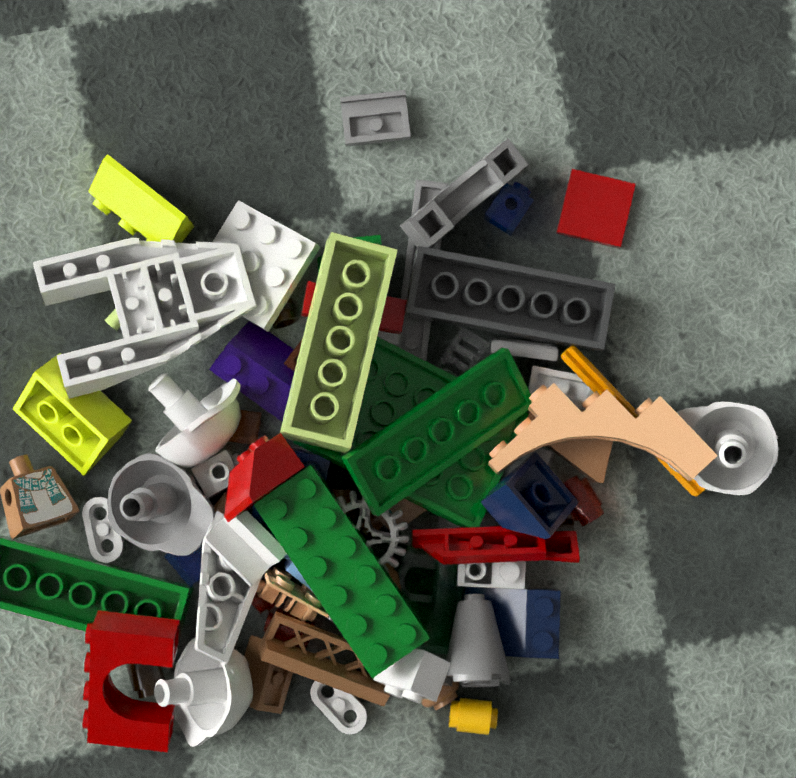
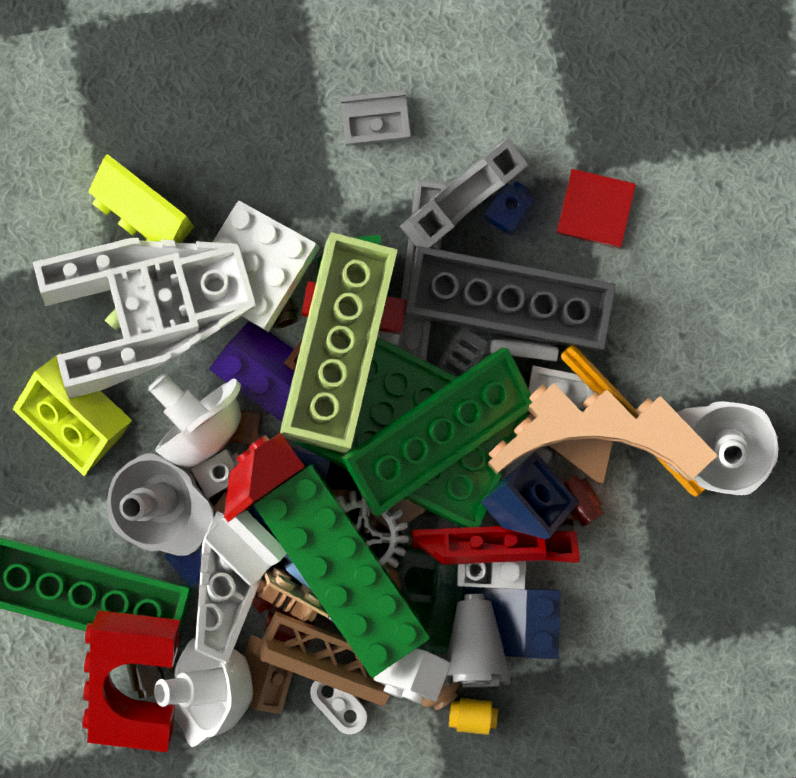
torso [0,454,80,540] -> none
white plate [82,497,125,563] -> none

